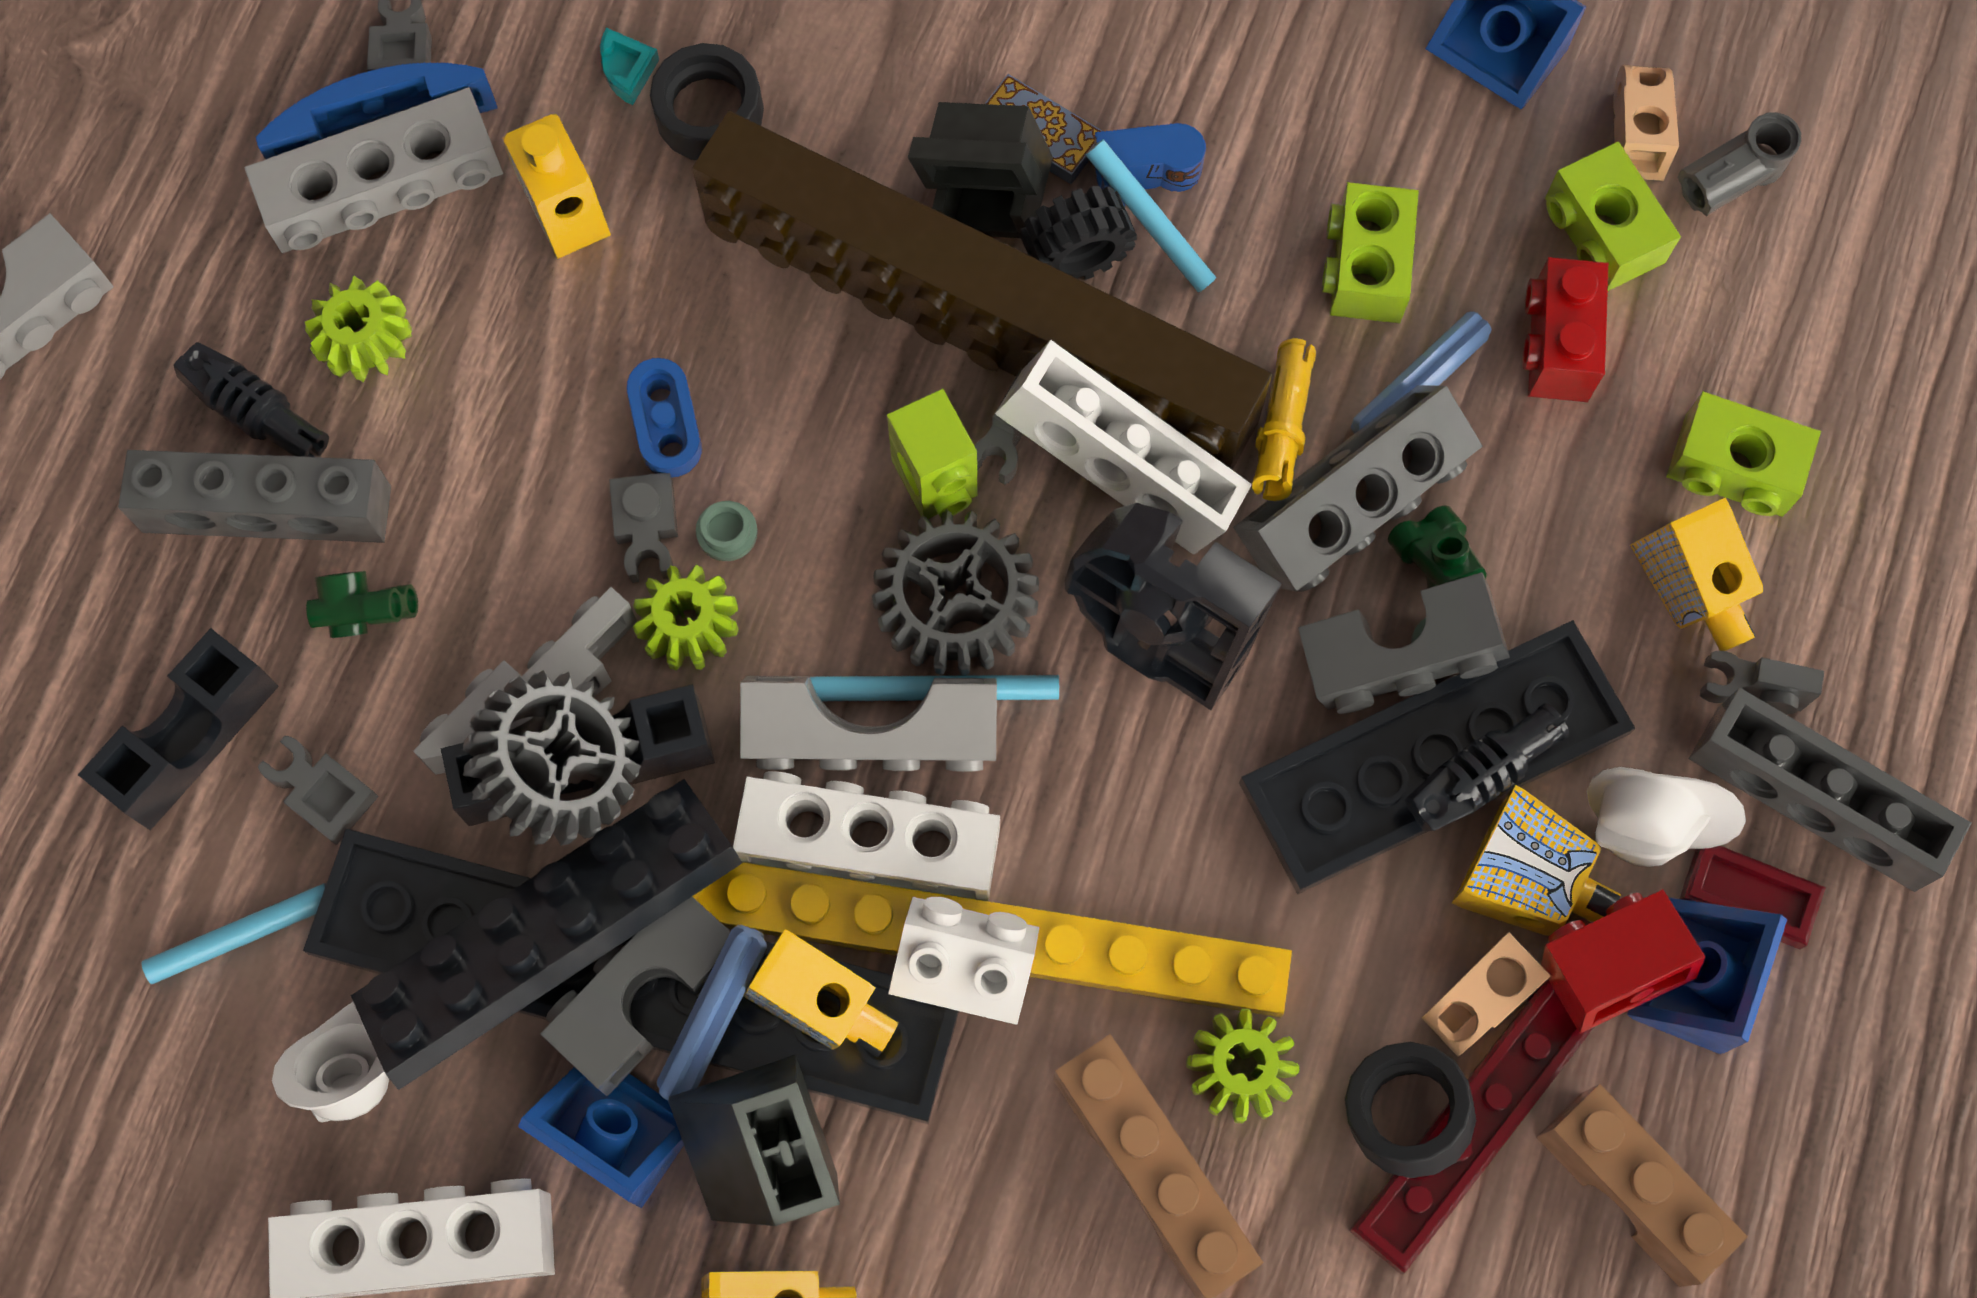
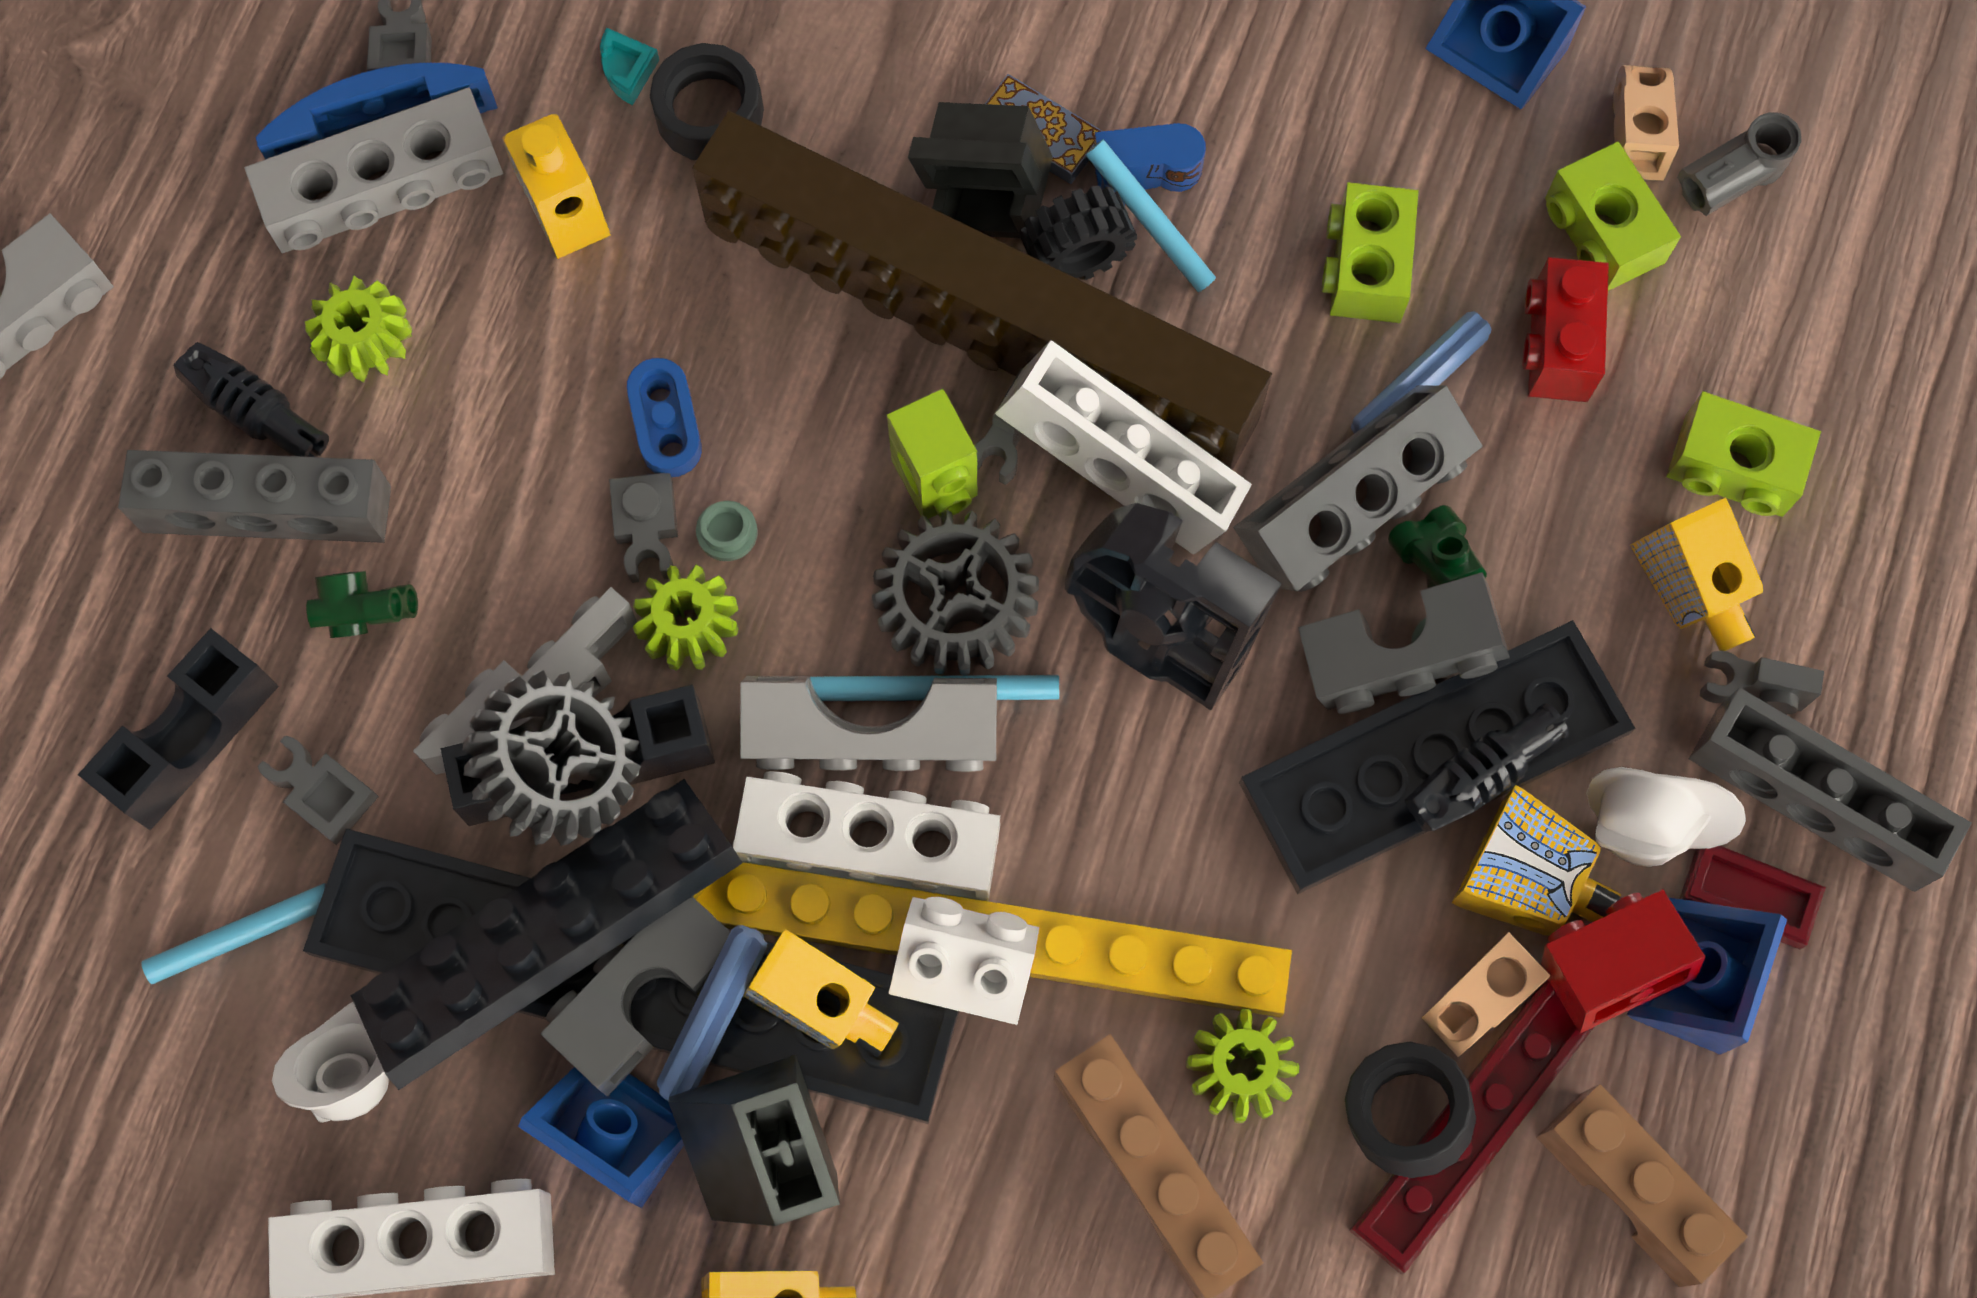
yellow pin [1252,338,1316,501] -> none

